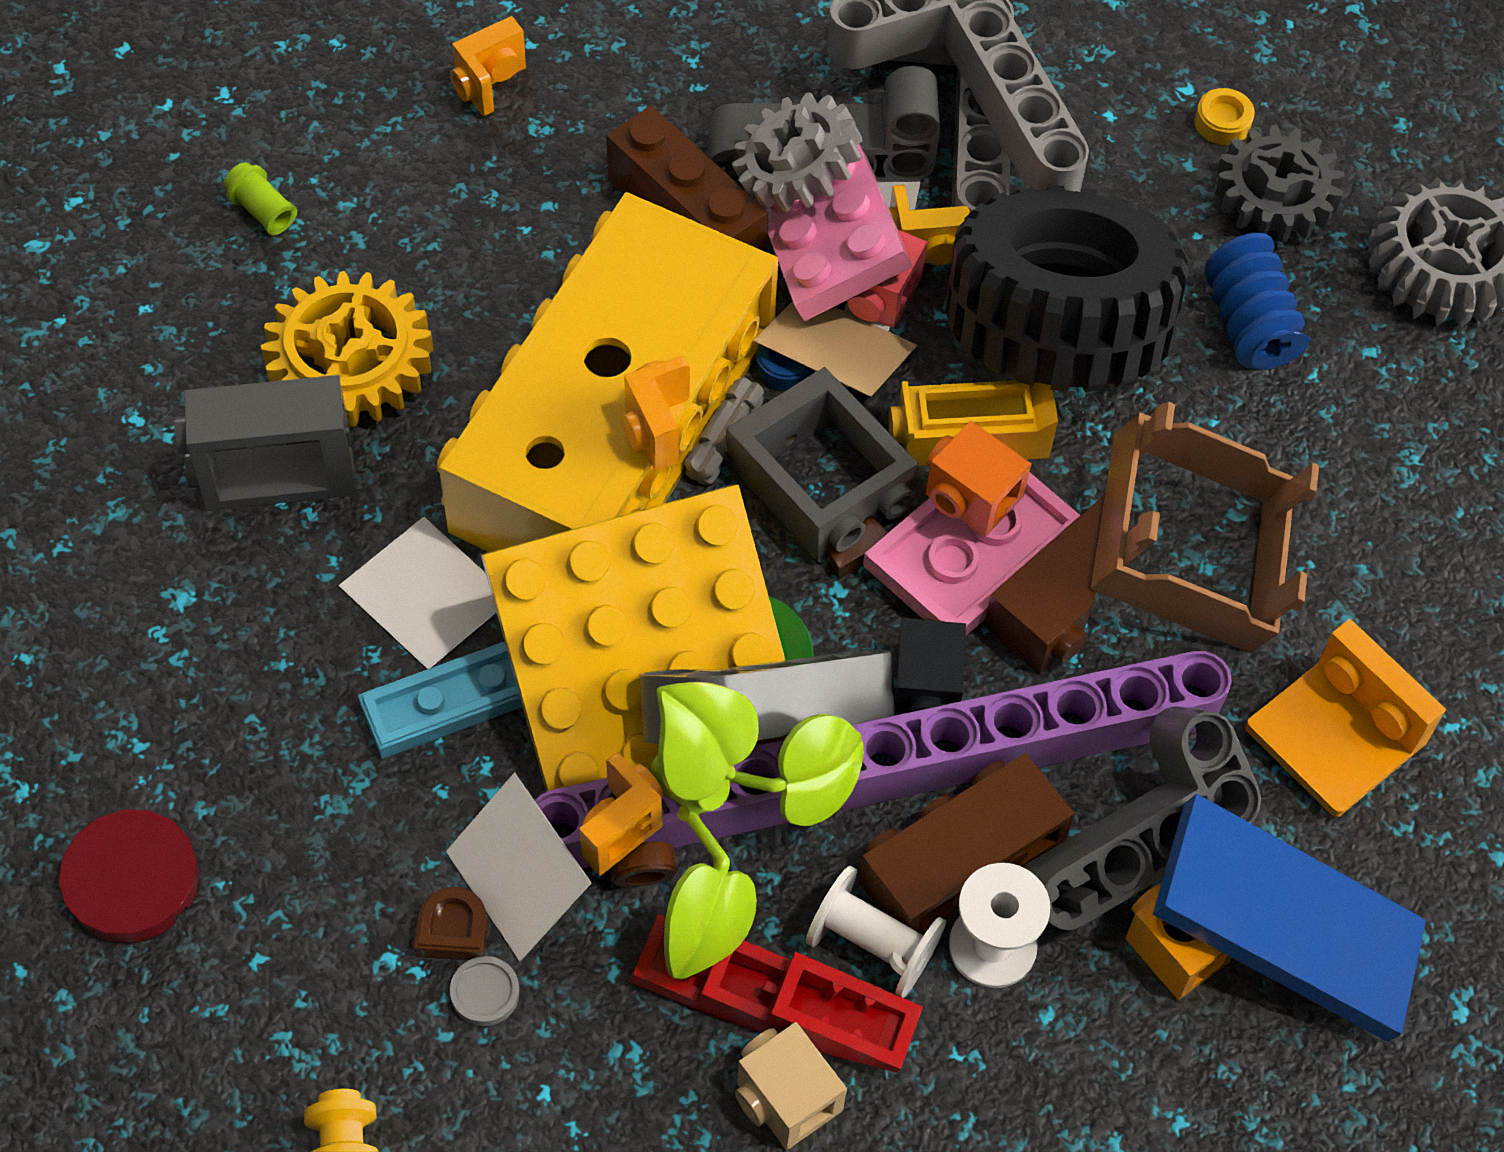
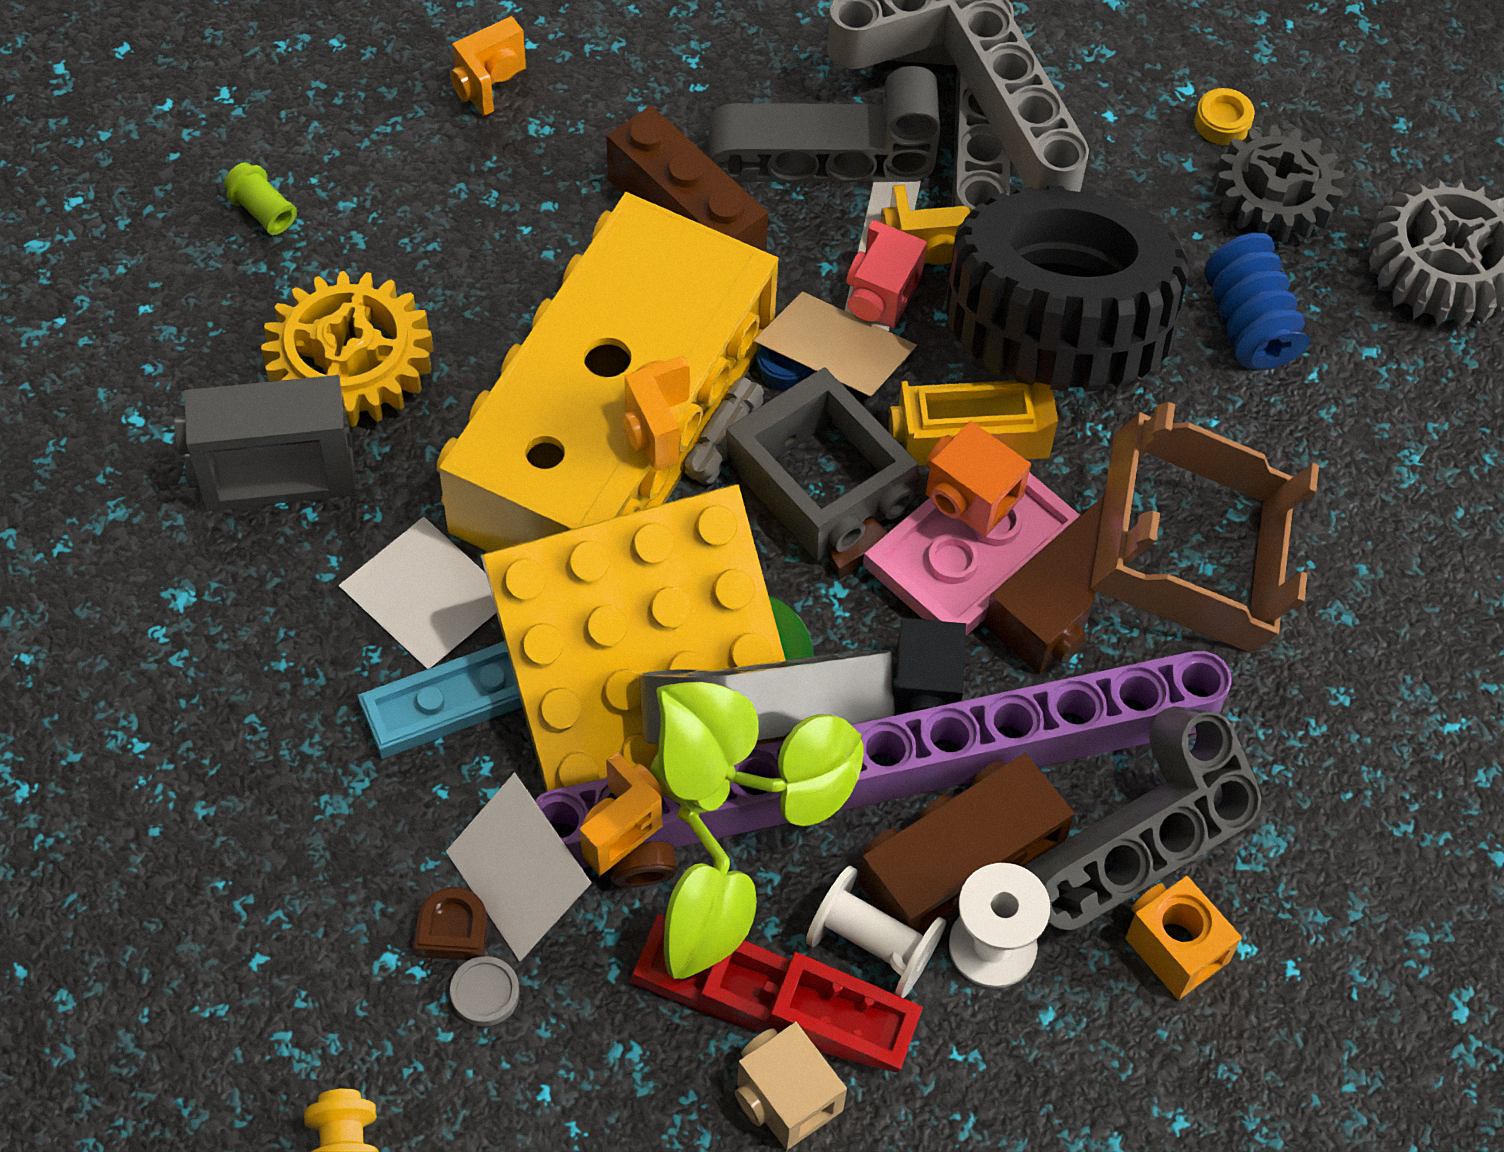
dark red tile [59,809,200,943] -> none
light grey gear [732,93,863,212] -> none
bright pink plate [755,144,913,322] -> none
blue tile [1153,793,1426,1042] -> none
light orange bracket [1245,619,1446,817] -> none

